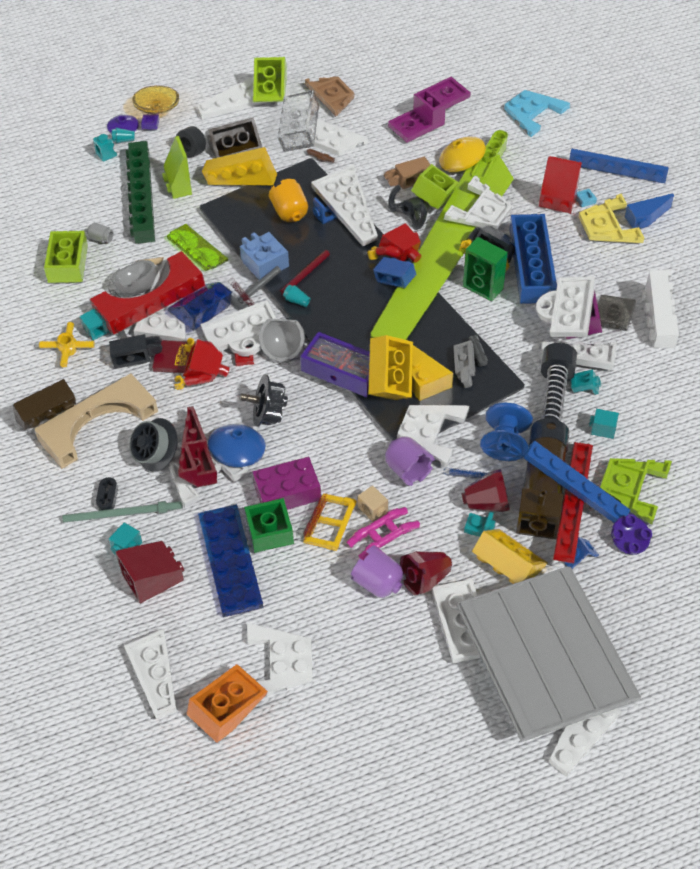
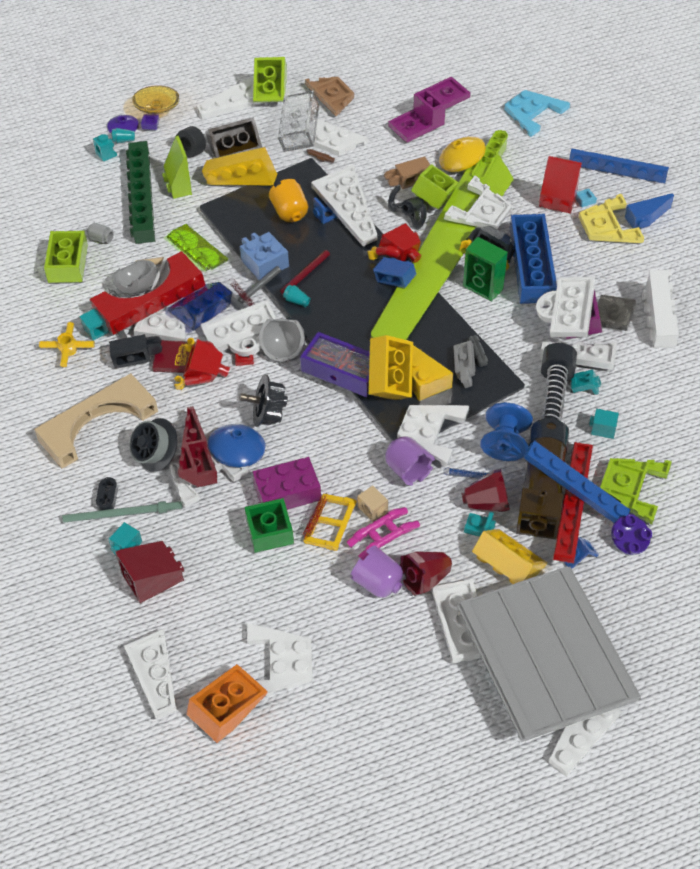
dark brown slope [13,379,76,430] -> none
clear blue plate [198,504,264,618] -> none

